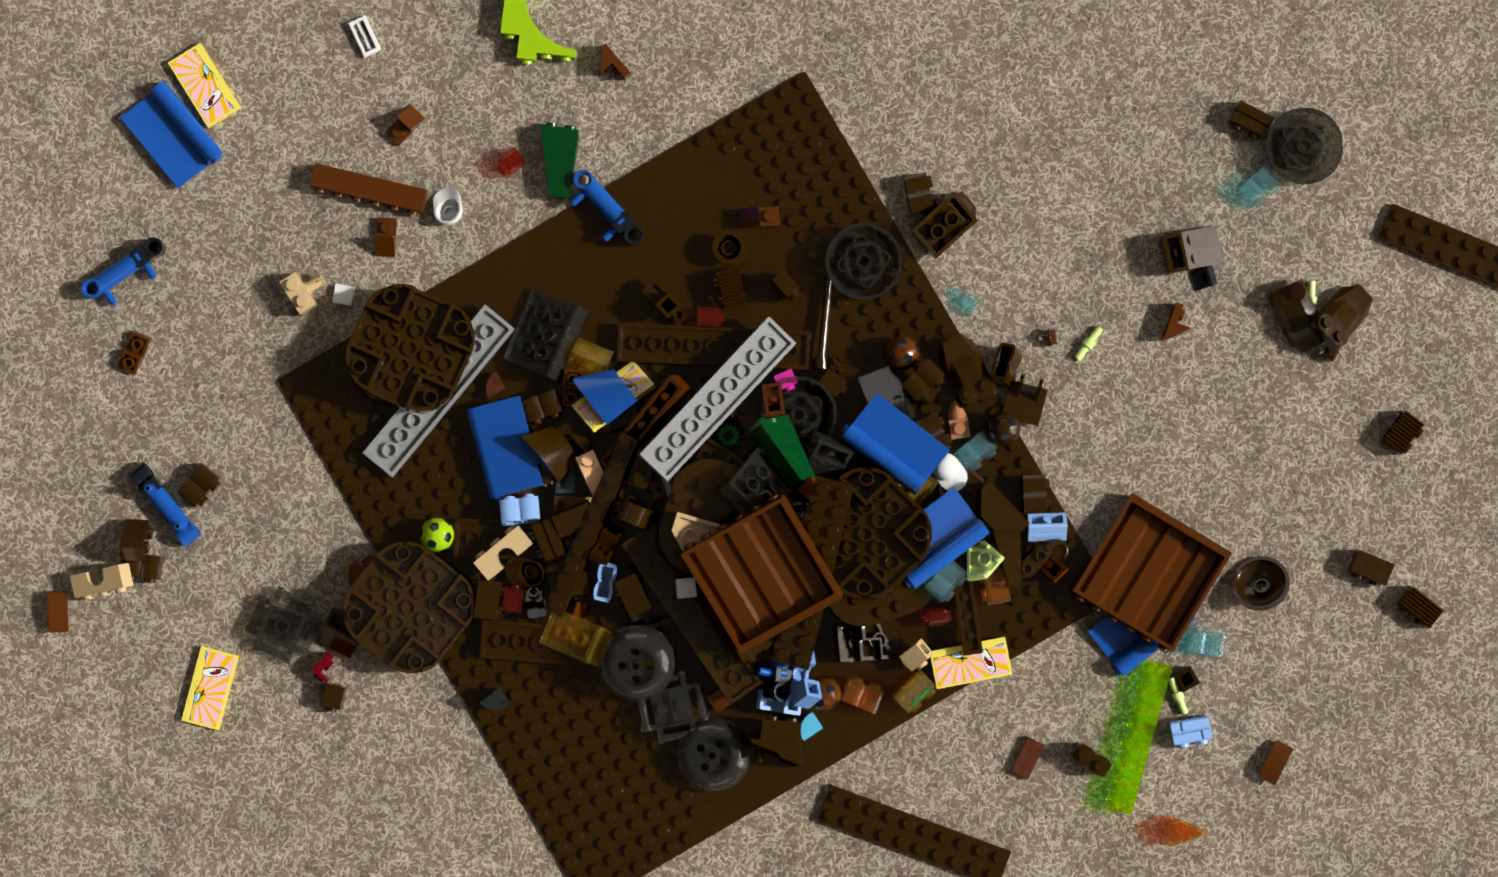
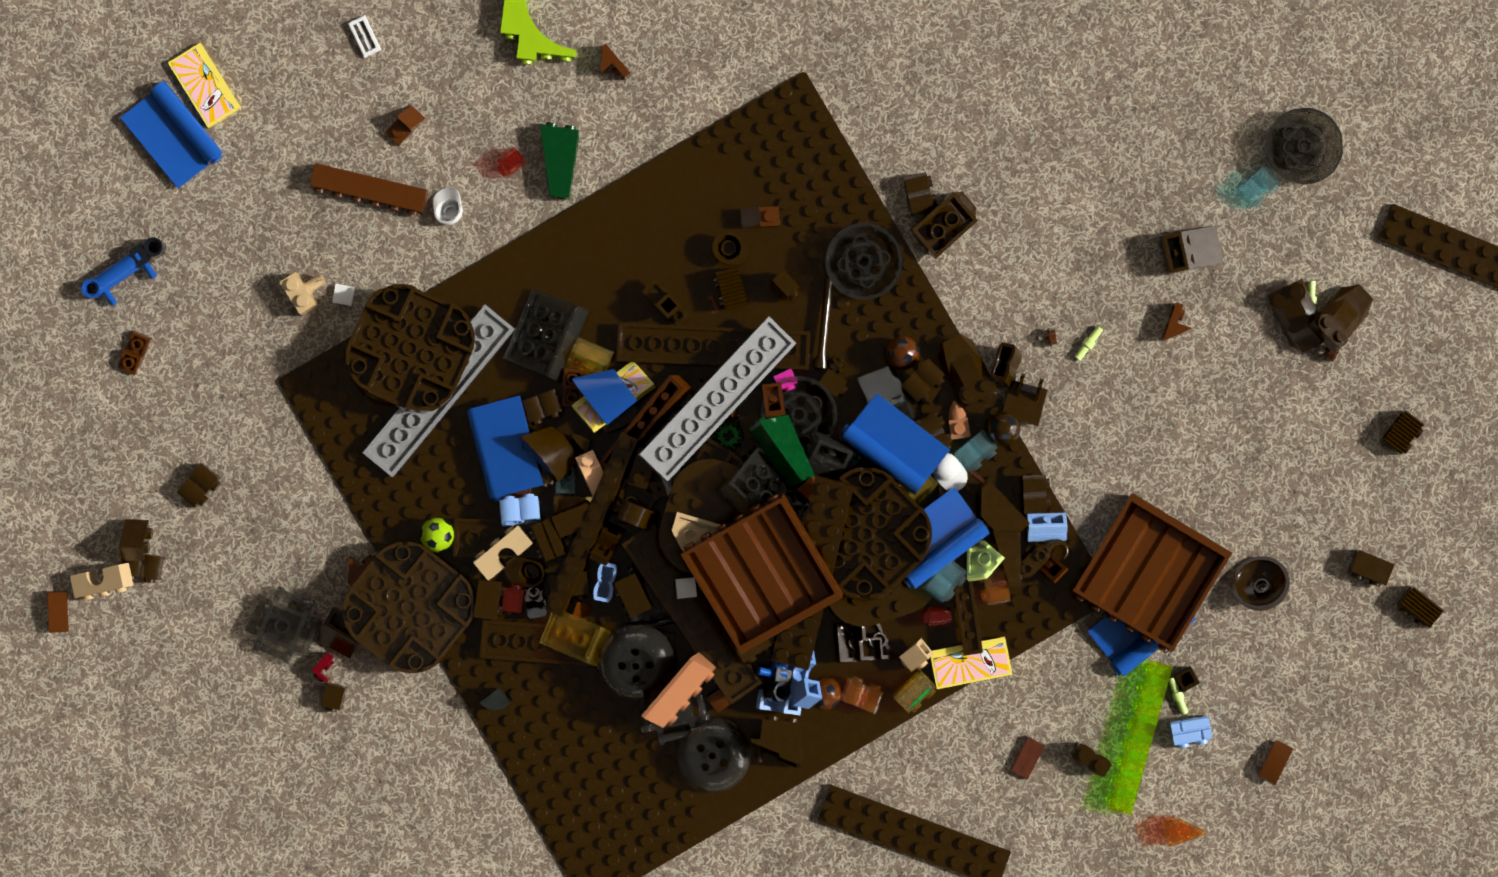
blue piece [128,462,202,547] -> none
tile [181,646,239,730] -> none
reddish brown slope [375,217,397,257] -> none
copper tile [486,372,506,398] -> none
blue piece [570,170,644,246] -> none
clear red brick [697,306,725,327] -> none
medium azure brick [801,711,823,741] -> none
clear light blue plate [943,287,981,316] -> none
clear light blue brick [1182,625,1226,658] -> none
black slope [1191,266,1218,291] -> none
dark brown brick [1228,100,1274,141] -> none
none -> nougat slope [641,652,716,728]

